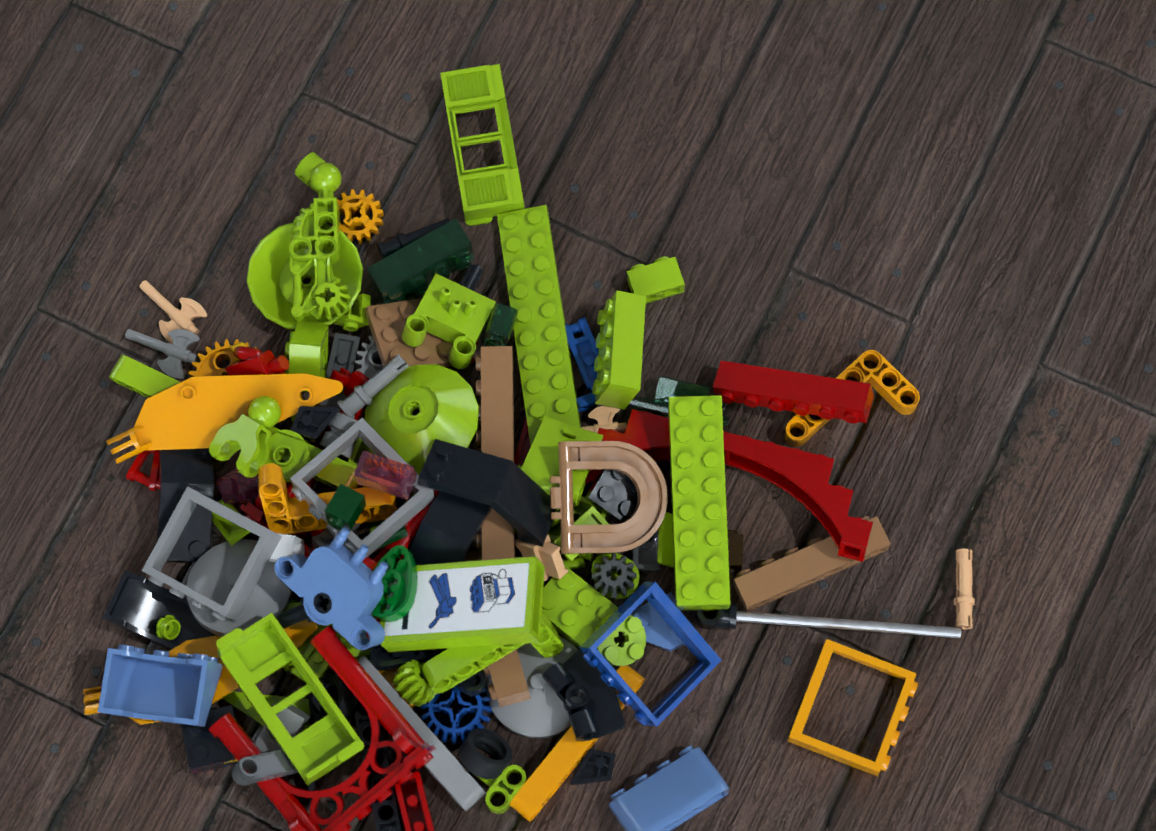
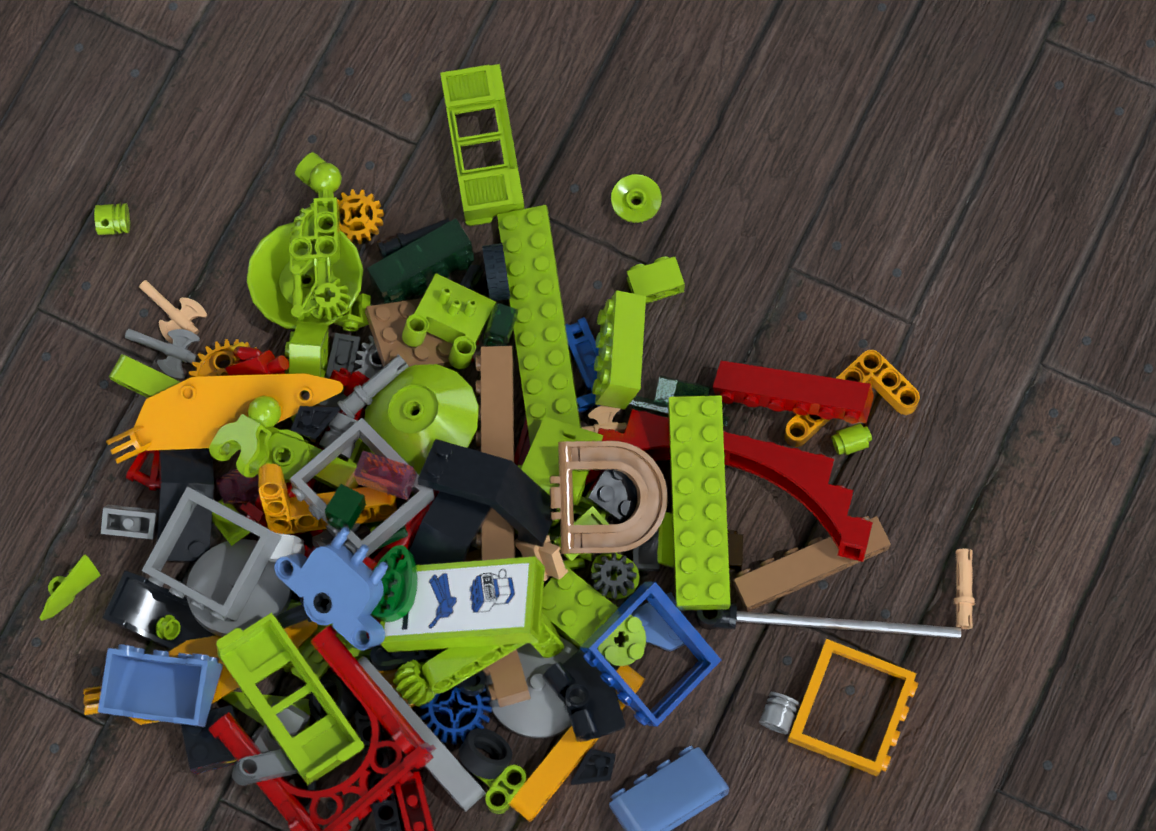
none -> lime panel [39,555,101,621]
none -> lime piece [94,203,130,235]
none -> light grey brick [101,505,158,539]
none -> black wheel [482,243,511,301]
none -> lime dish [611,174,662,223]
none -> light grey piece [759,692,800,734]
none -> lime brick [831,423,872,456]

